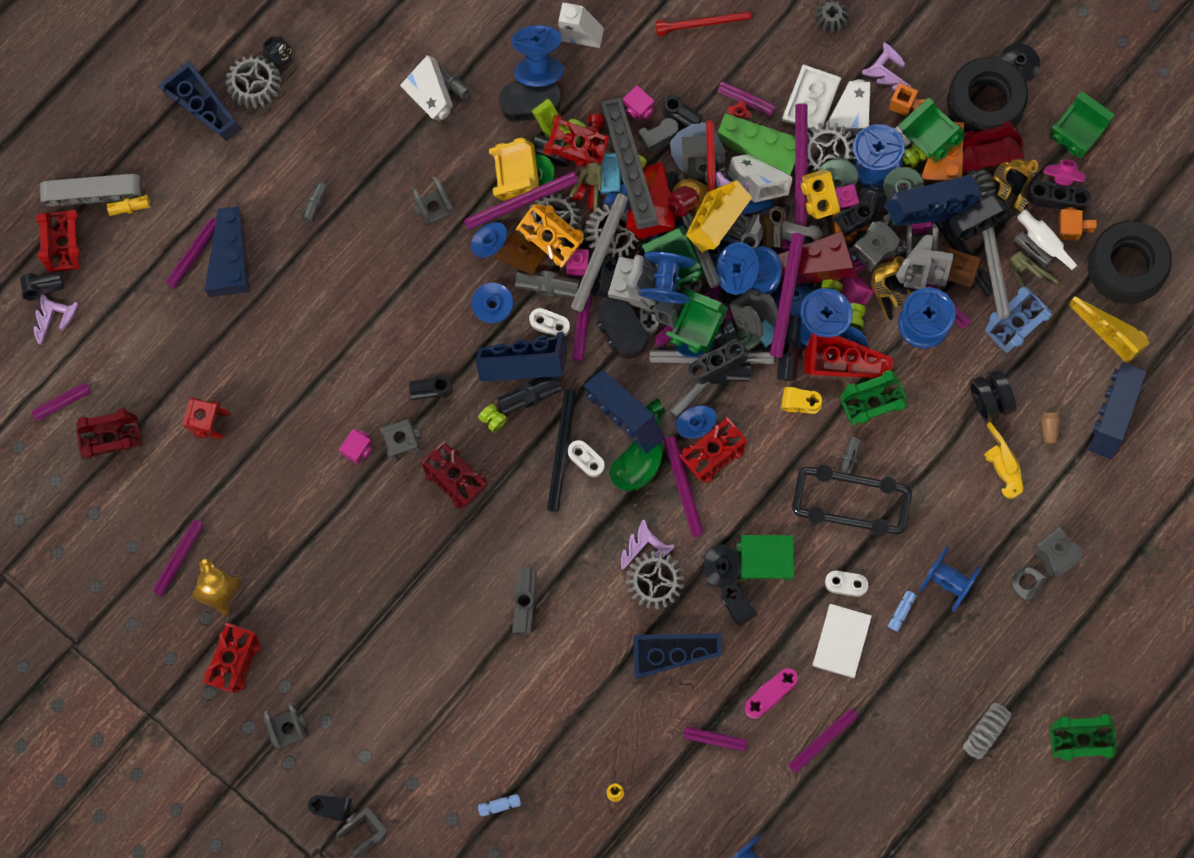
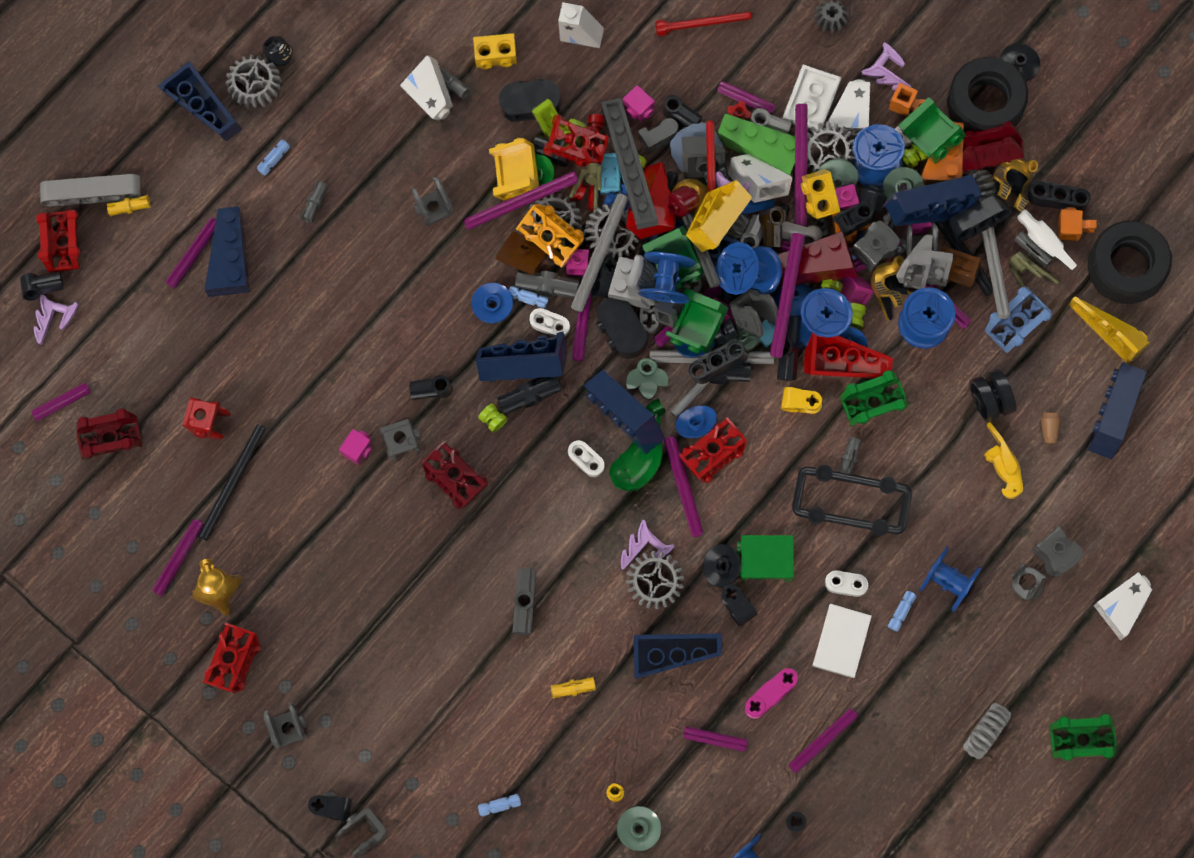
blue dish [471,222,508,258] -> none
blue piece [511,25,564,87] -> none
black axle [547,389,576,512] -> none
dark pink plate [1044,159,1086,186] -> none
green panel [1049,91,1115,158] -> none
none -> black piece [198,424,266,541]
none -> light blue axle [257,140,290,175]
none -> yellow brick [473,33,517,69]
none -> light blue axle [509,286,548,309]
none -> yellow pin [551,677,596,699]
none -> sand green dish [617,806,661,851]
none -> sand green plate [626,358,668,400]
none -> light grey piece [750,108,792,134]
none -> black bush [786,812,806,832]
none -> white slope [1094,572,1152,641]

